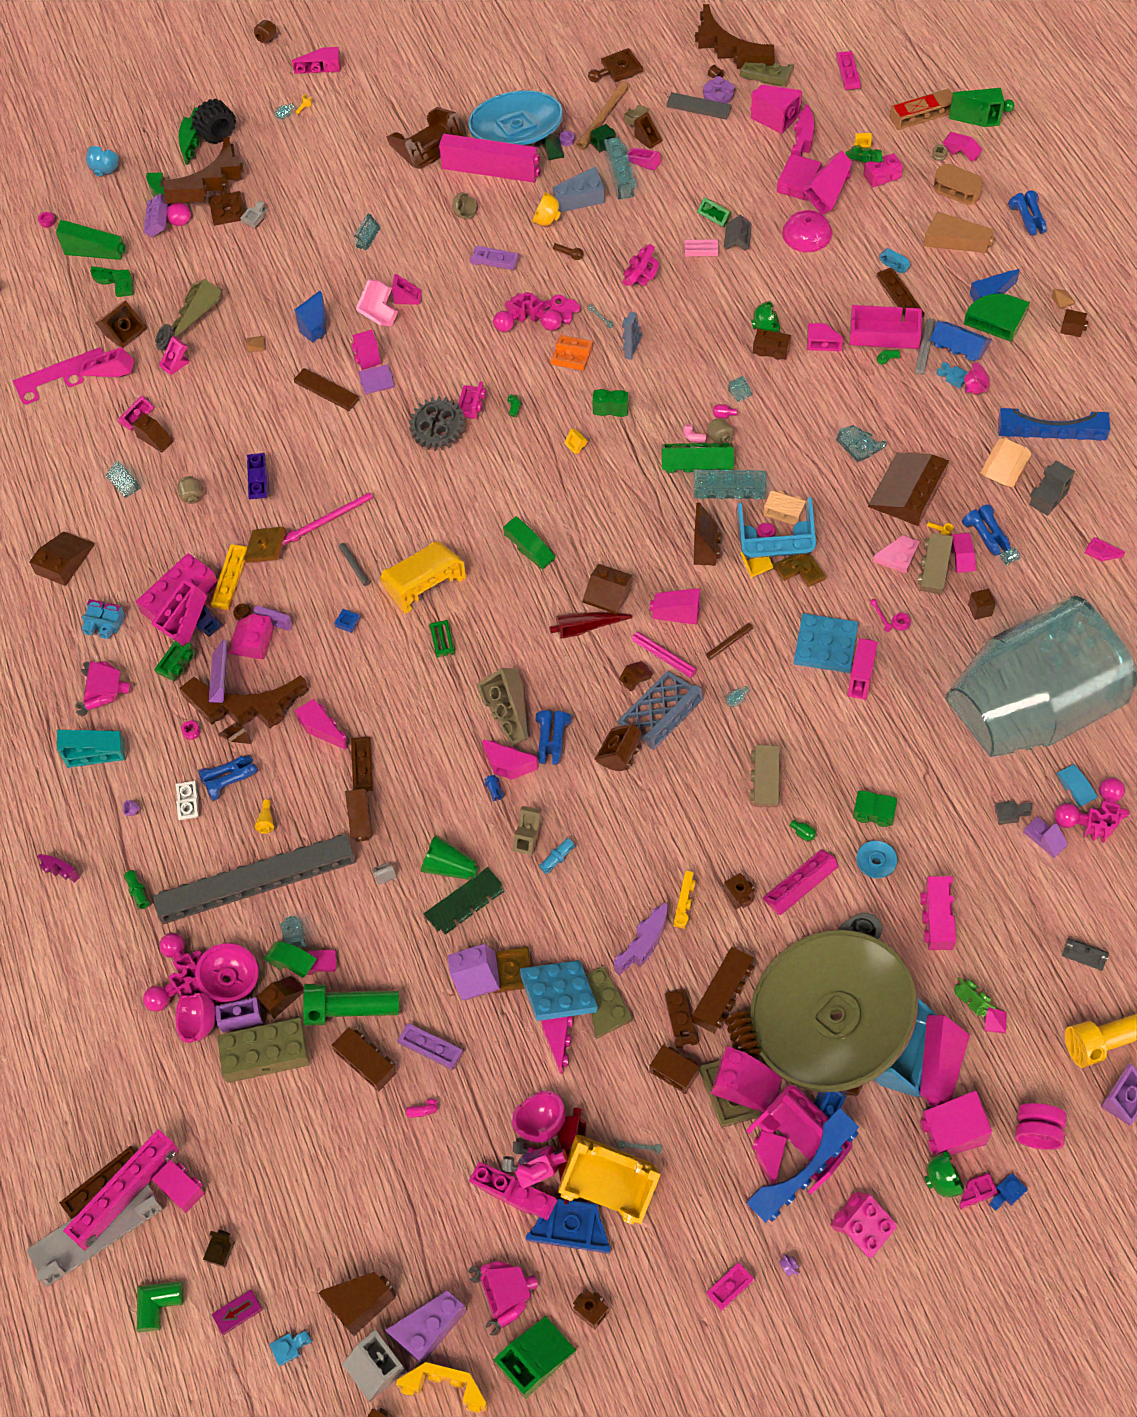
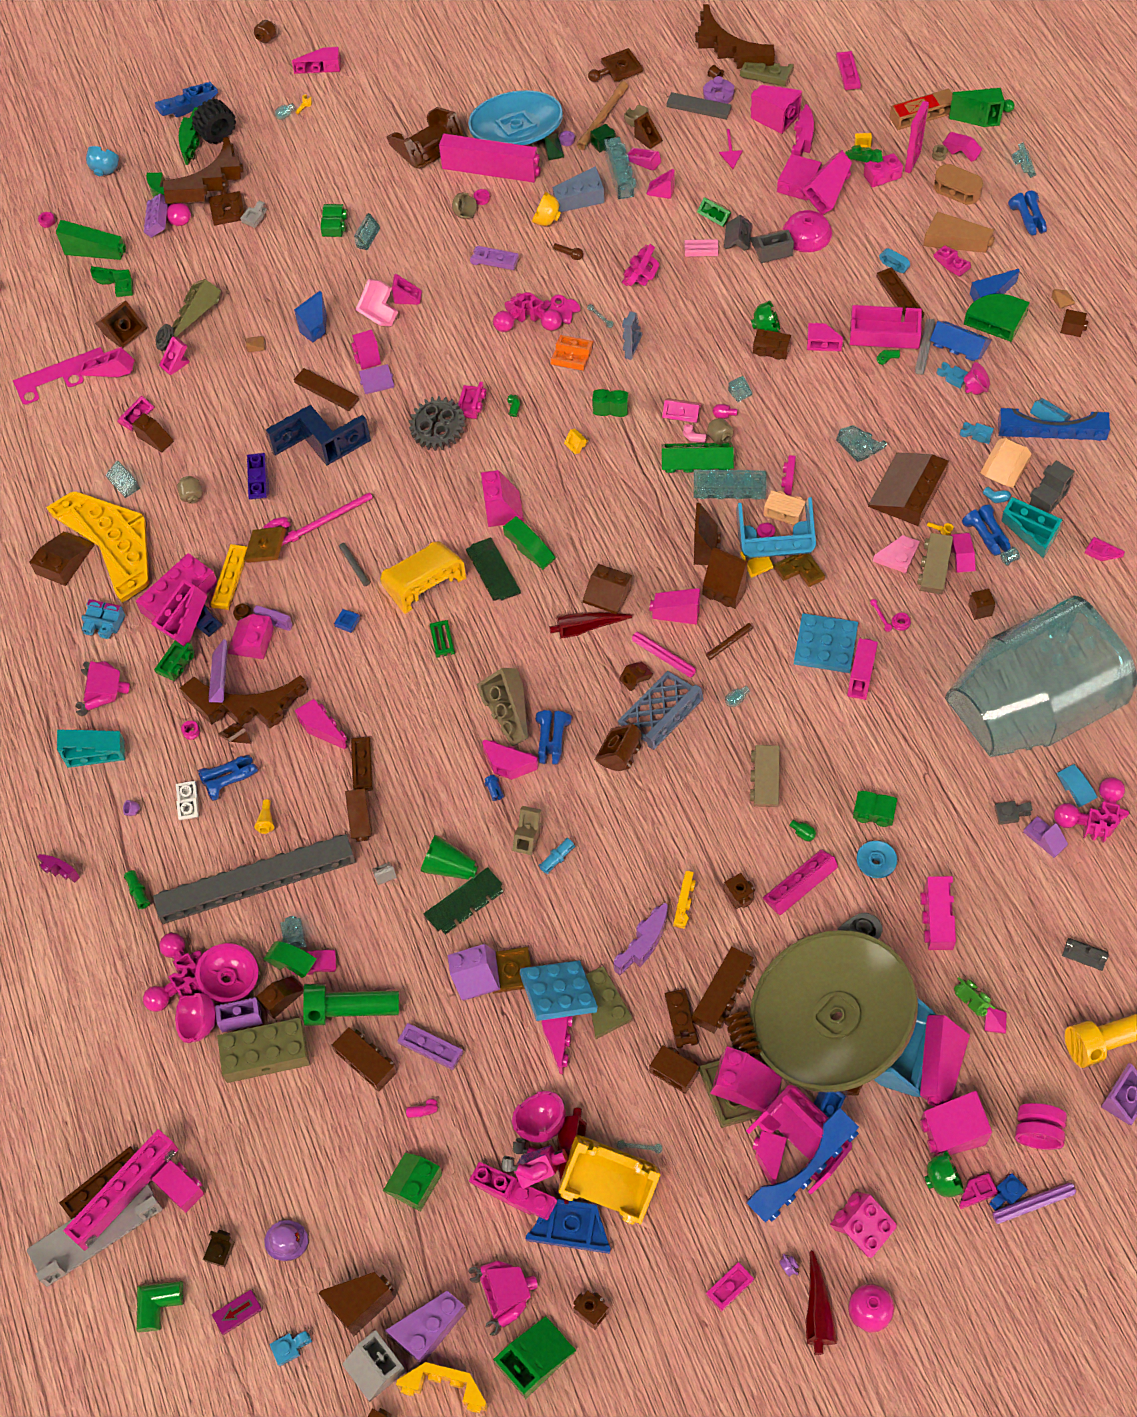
none -> yellow wing [46,492,149,603]
none -> blue slope [155,82,218,117]
none -> dark pink arm [263,517,291,529]
none -> medium lavender hat [264,1220,309,1261]
none -> dark blue bracket [265,404,371,466]
none -> green brick [320,204,348,237]
none -> green slope [383,1153,442,1212]
none -> clear green windscreen [466,537,521,601]
none -> dark pink tile [474,189,490,205]
none -> dark pink slope [481,470,524,527]
none -> dark pink slope [646,169,675,199]
none -> panel [662,398,701,423]
none -> reddish brown slope [702,547,748,609]
none -> dark pink piece [719,129,743,169]
none -> dark grey slope [750,230,794,263]
none -> dark pink plate [781,455,796,495]
none -> dark red piece [805,1250,837,1355]
none -> dark pink cylinder [848,1284,894,1333]
none -> dark pink plate [905,101,929,173]
none -> dark pink slope [933,245,971,277]
none -> dark azure plate [960,422,994,444]
none -> dark azure arm [983,487,1011,503]
none -> medium lavender axle [992,1182,1076,1224]
none -> teal wedge [1002,497,1063,559]
none -> clear light blue hinge [1012,142,1036,178]
none -> dark azure slope [1030,398,1072,421]

